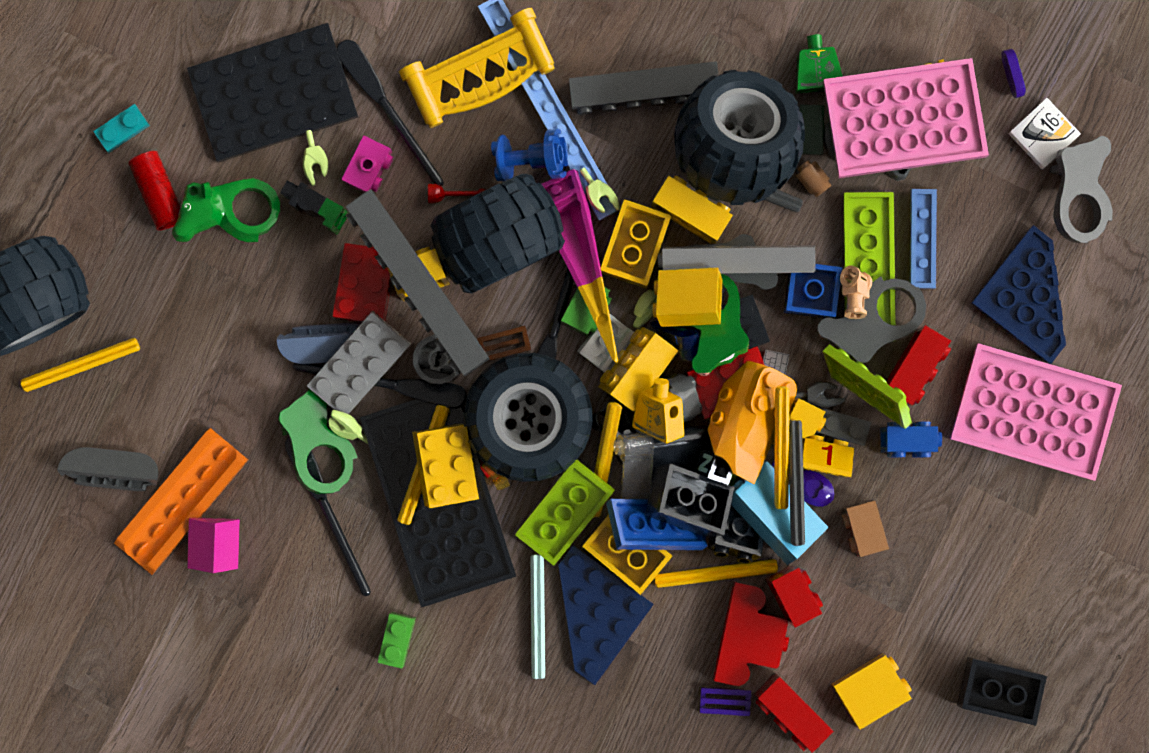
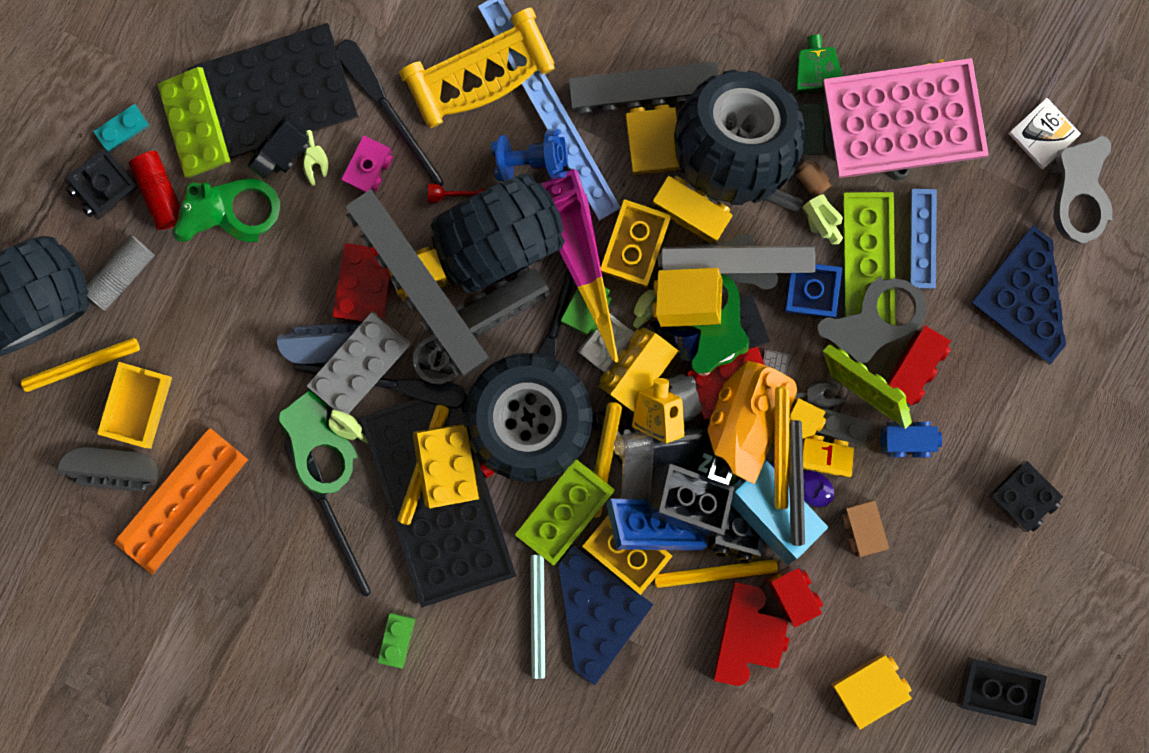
dark pink slope [187,518,240,573] -> none
hips [280,180,348,235] -> none
reddish brown tile [477,326,531,362] -> none
clear yellow hand [481,463,510,490] -> none
yellowish green hand [580,167,620,213] -> none
dark purple tile [700,687,751,716] -> none
red brick [754,673,834,753] -> none
light nougat connector [840,266,872,319] -> none
bright pink plate [950,343,1122,481] -> none
dark purple tile [1001,49,1026,98] -> none
none -> black plate [65,148,137,220]
none -> light grey piece [87,235,155,311]
none -> yellow piece [97,362,172,449]
none -> lime plate [157,67,231,178]
none -> black hinge [248,115,309,179]
none -> dark grey slope [455,267,550,338]
none -> yellow brick [625,105,680,176]
none -> yellowish green rock [802,194,843,244]
none -> black brick [988,461,1063,532]

